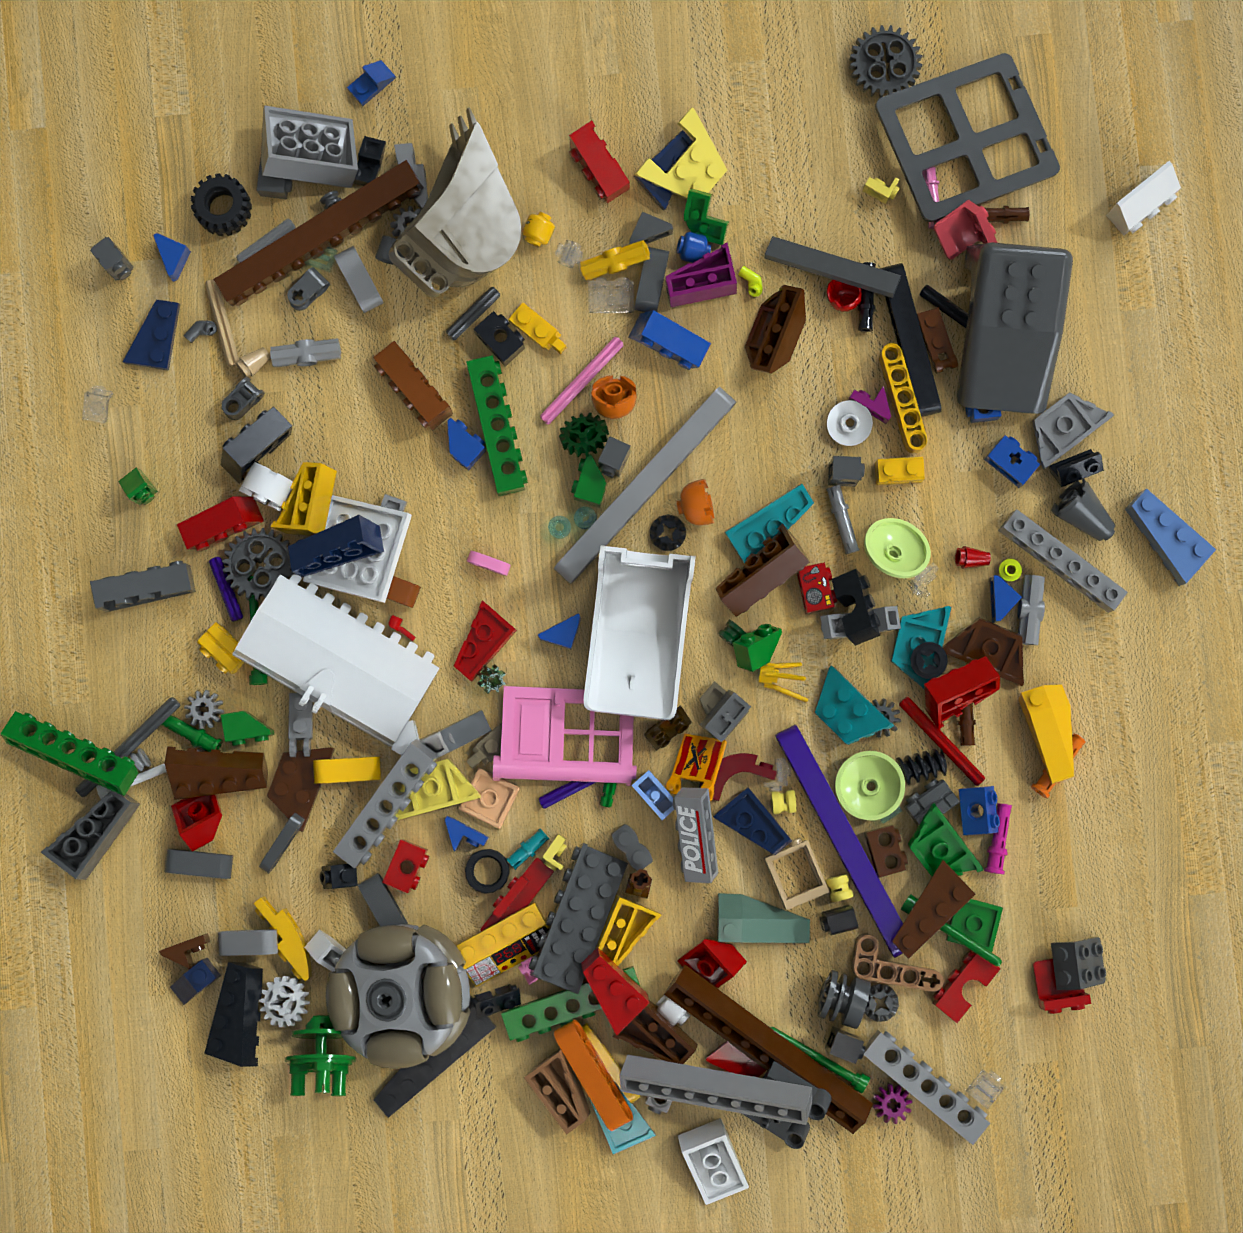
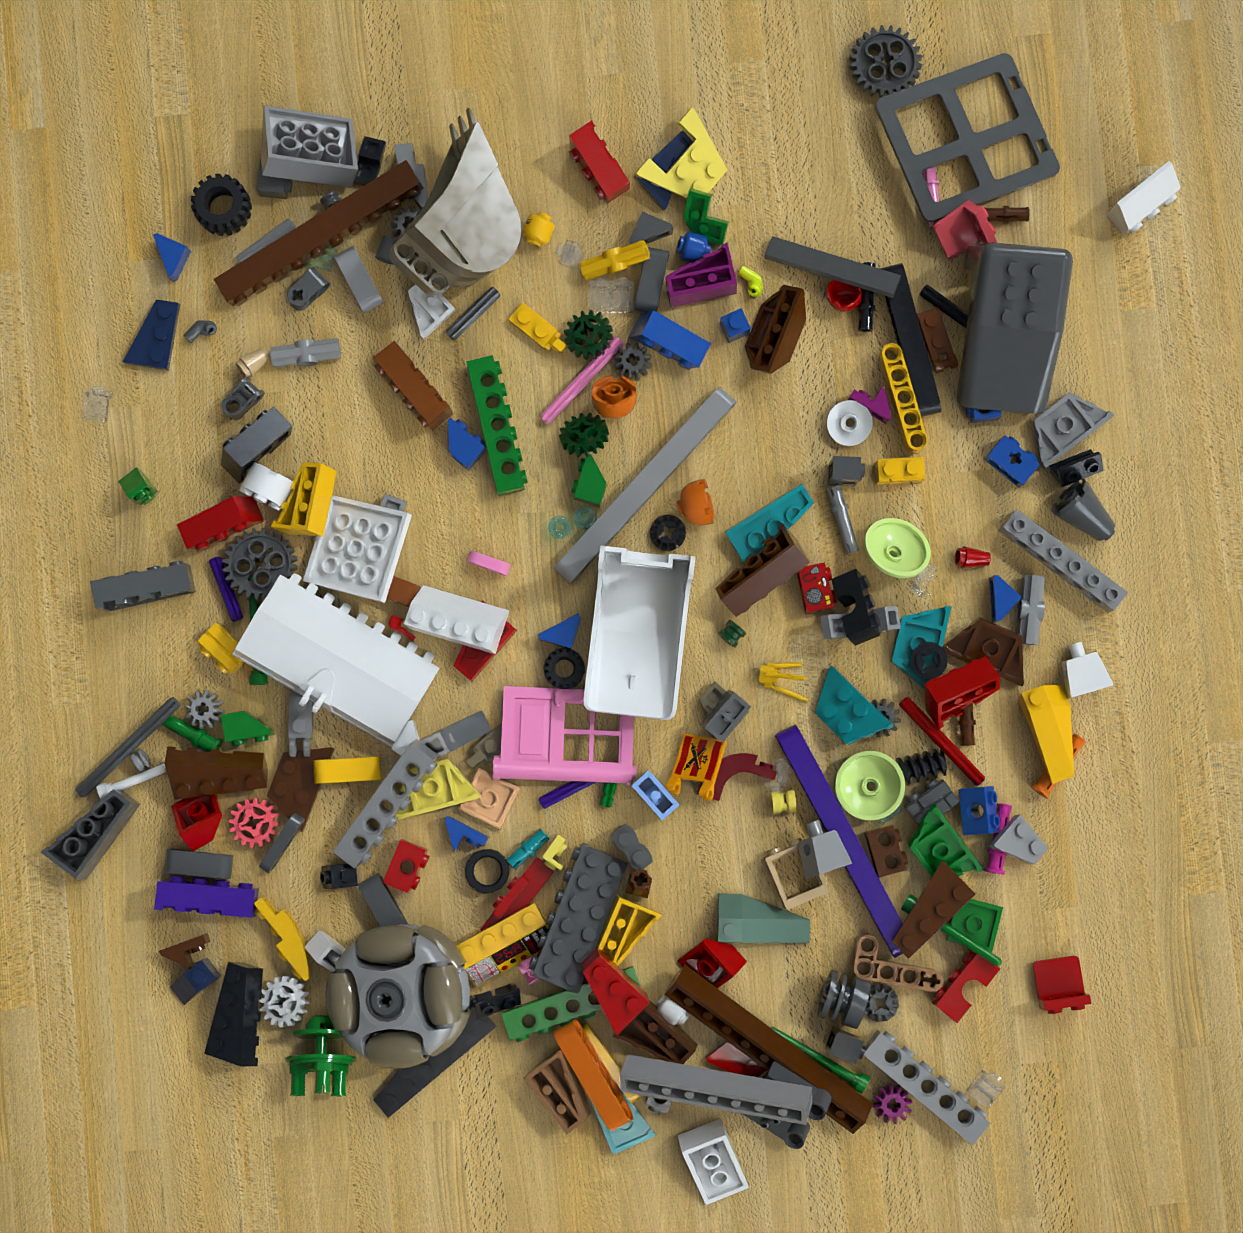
green brick [0,711,139,796] -> none
dark grey brick [90,237,134,280] -> none
tan axle [205,279,239,367] -> none
light grey beam [218,929,278,956] -> none
dark blue wedge [288,515,384,577] -> none
blue slope [347,60,396,106] -> none
black brick [473,311,525,366] -> none
clear green gear [477,664,506,694] -> none
dark grey brick [598,436,631,478] -> none
dark brown hinge [644,705,692,751] -> none
light grey brick [673,787,718,883] -> none
dark blue wing [713,787,792,855] -> none
green slope [732,624,782,672] -> none
black brick [819,905,858,936] -> none
light yellow wheel [825,874,854,902] -> none
light yellow bracket [863,177,900,204] -> none
neon yellow plate [999,559,1022,582] -> none
dark grey bracket [1051,937,1106,990] -> none
medium blue wedge [1125,489,1216,586] -> none
none -> dark purple wedge [154,876,259,918]
none -> coral gear [228,798,280,848]
none -> white slope [404,585,509,654]
none -> white wing [408,284,456,339]
none -> black tyre [544,648,585,689]
none -> dark green gear [564,310,614,360]
none -> dark grey gear [614,343,652,381]
none -> blue brick [720,308,751,343]
none -> light grey torso [798,820,852,879]
none -> light grey wing [989,814,1048,865]
none -> white torso [1062,642,1113,698]

